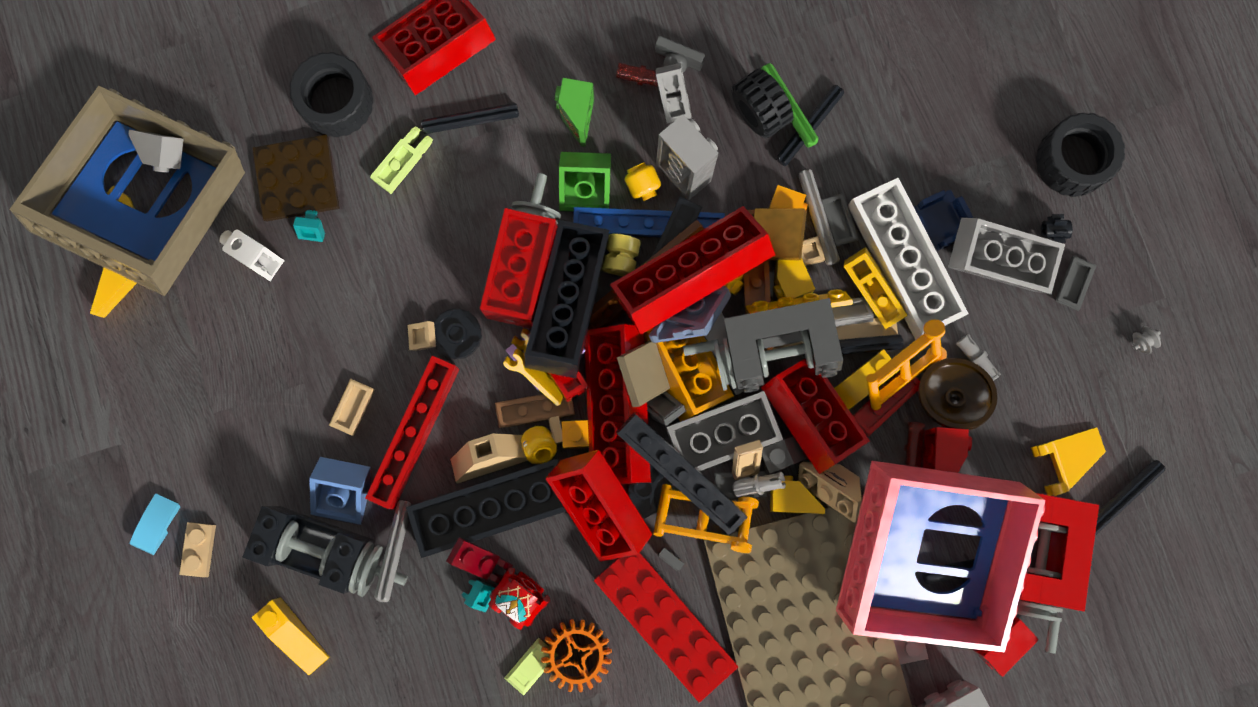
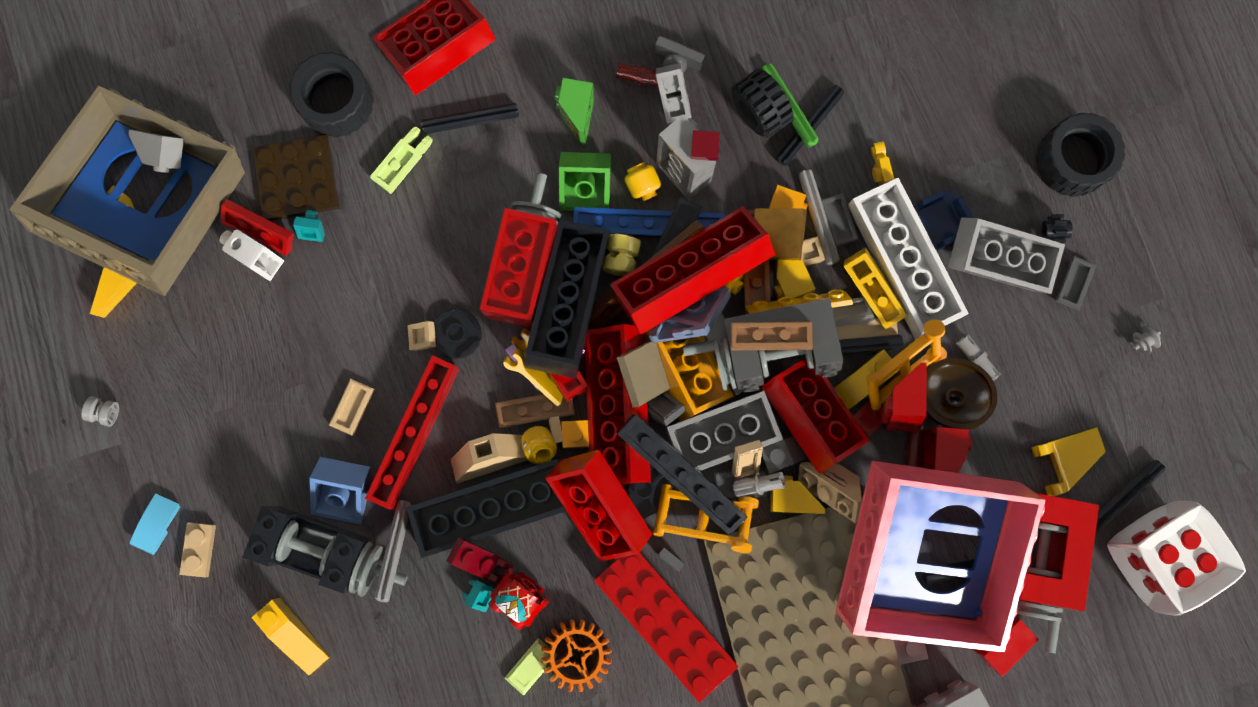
none -> light grey wheel [81,396,119,427]
none -> red plate [220,199,293,256]
none -> dark red tile [691,130,720,161]
none -> medium nougat tile [731,321,813,351]
none -> yellow plate [871,141,894,186]
none -> red slope [881,363,927,432]
none -> white piece [1107,501,1246,616]

